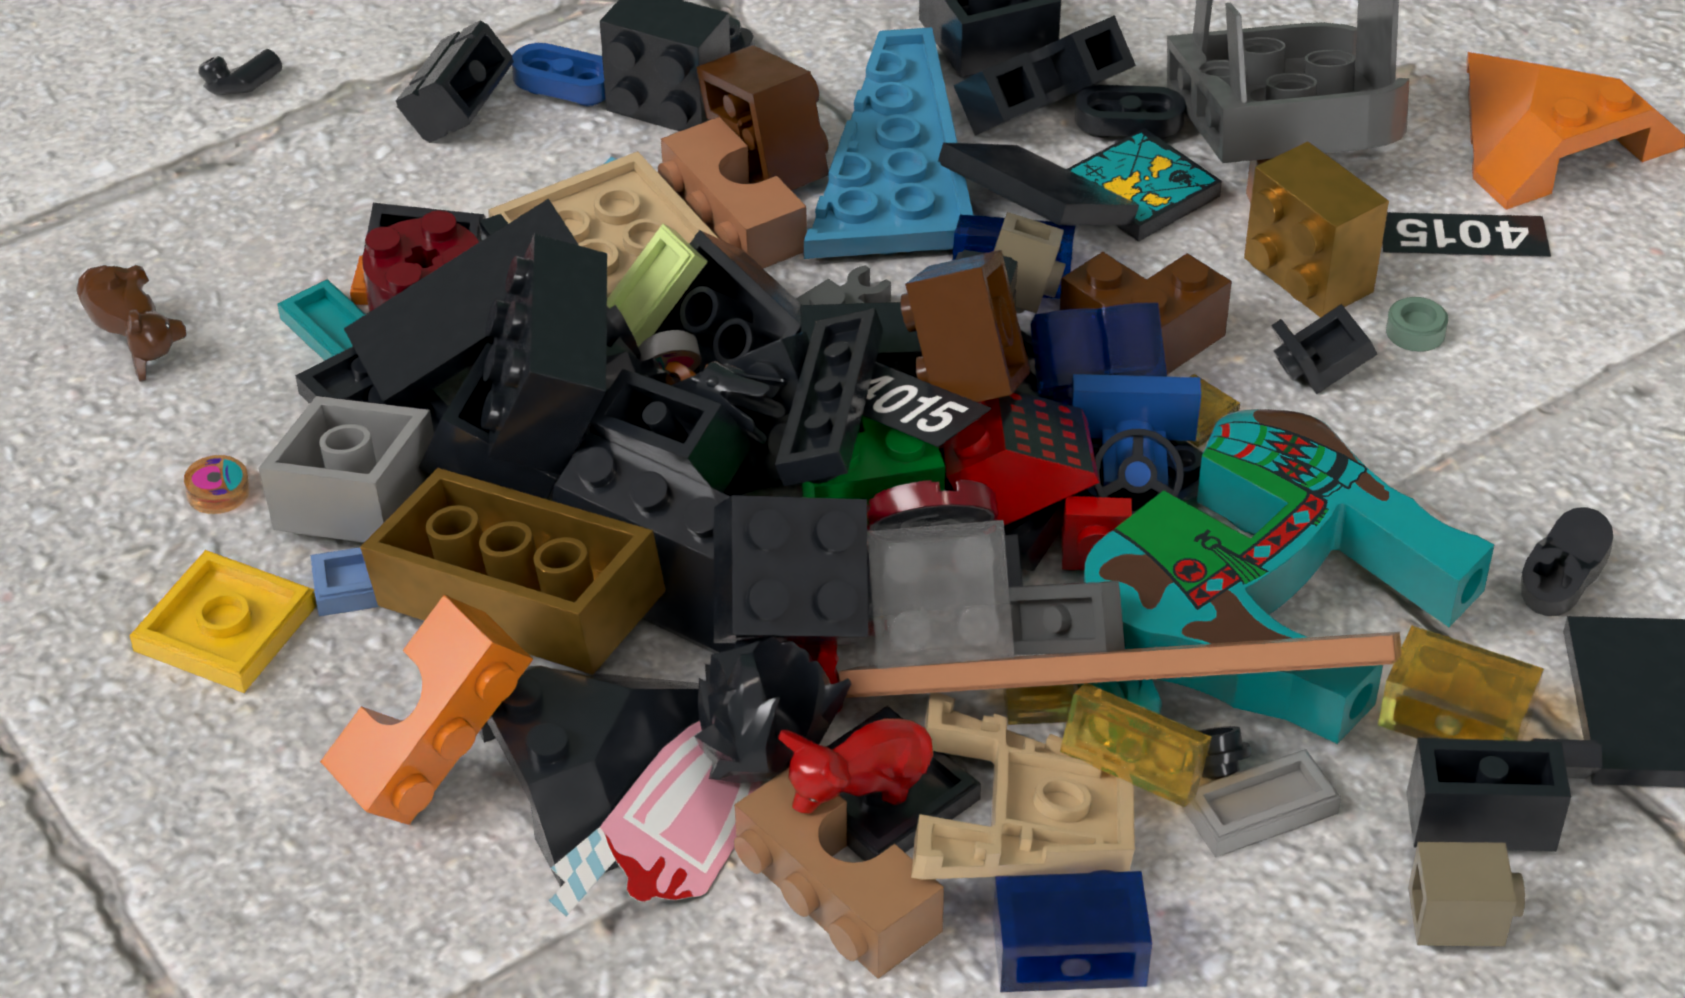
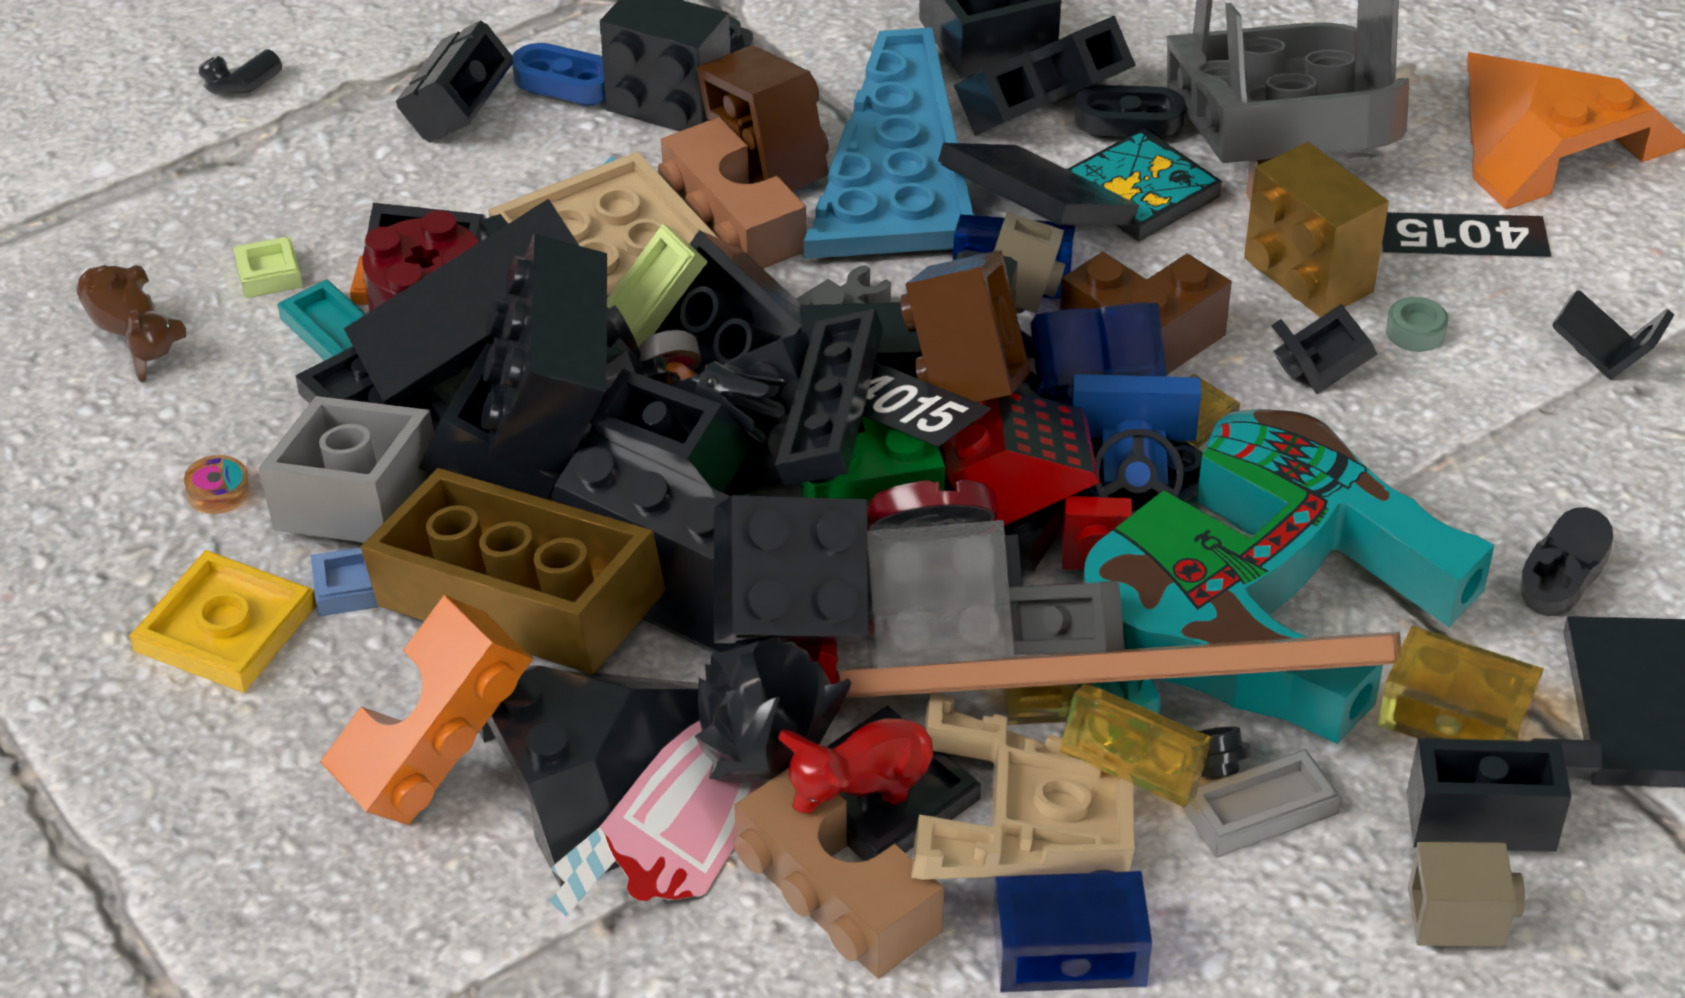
none -> yellowish green tile [233,236,303,298]
none -> black bracket [1552,290,1675,380]

